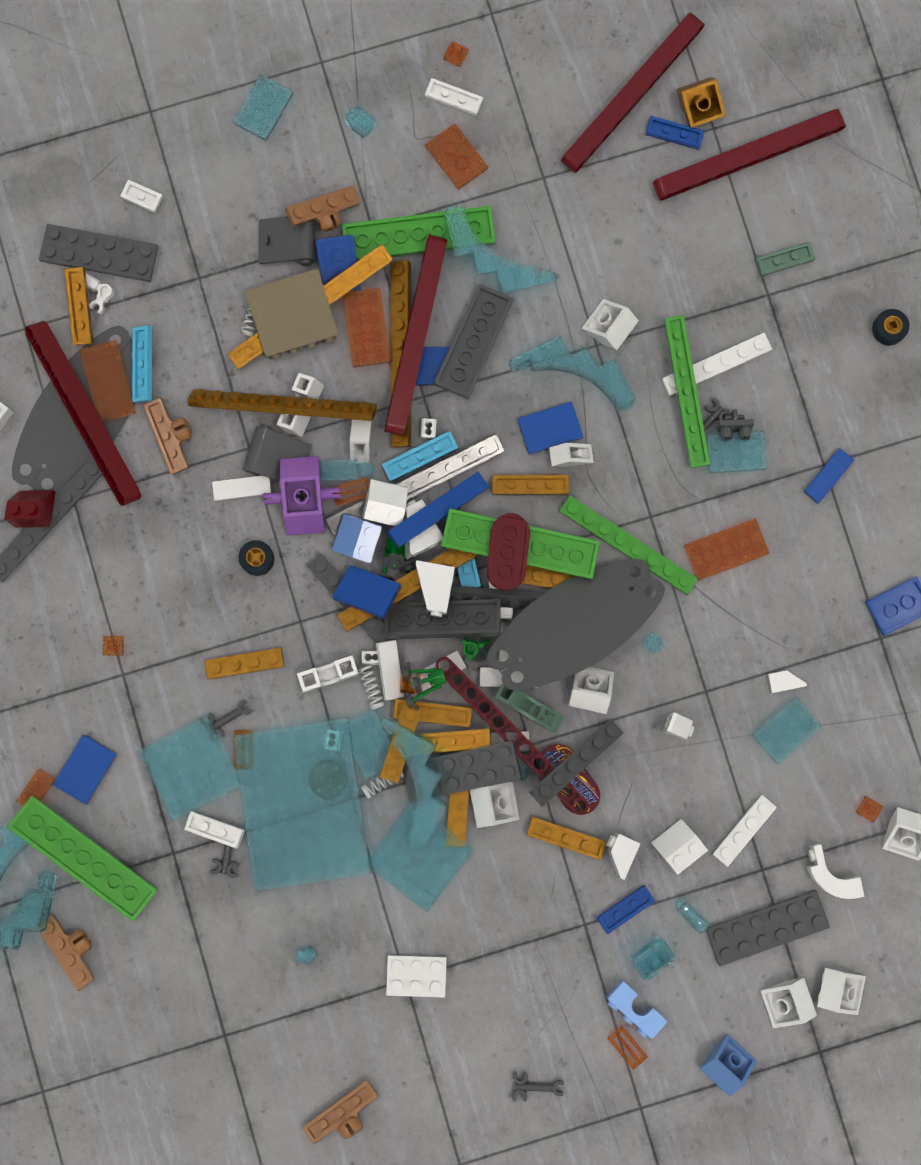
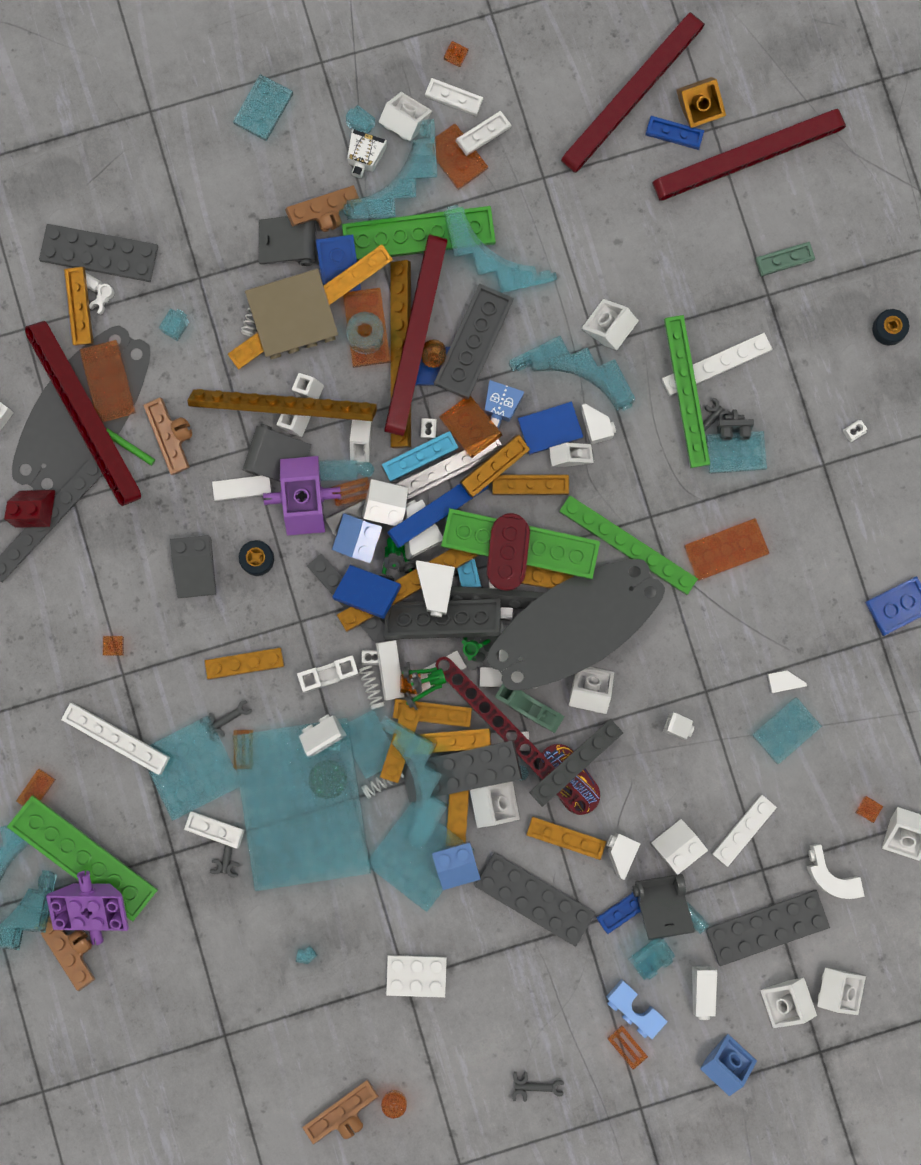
blue tile [53,735,117,805] -> none
white plate [120,180,163,213] -> none
medium azure plate [132,325,152,403] -> none
clear light blue plate [644,634,664,653] -> none
blue tile [803,448,854,504] -> none
none -> medium lavender slope [46,871,129,945]
none -> white plate [61,703,170,775]
none -> bright green bar [106,429,155,466]
none -> clear light blue brick [159,308,190,341]
none -> dark grey slope [170,535,216,598]
none -> white slope [299,714,347,757]
none -> clear light blue arch [344,119,437,220]
none -> clear light blue piece [346,312,385,354]
none -> white torso [347,129,387,178]
none -> white slope [379,92,432,141]
none -> clear orange head [381,1090,407,1119]
none -> clear orange head [421,339,446,368]
none -> medium blue slope [432,841,481,890]
none -> clear orange tile [439,396,503,458]
none -> white tile [455,111,511,156]
none -> pearl gold plate [460,435,530,497]
none -> dark grey plate [475,852,595,947]
none -> medium blue torso [484,380,524,429]
none -> white slope [581,404,616,444]
none -> dark grey door [632,874,695,940]
none -> white slope [692,966,717,1020]
none -> white piece [843,420,867,442]

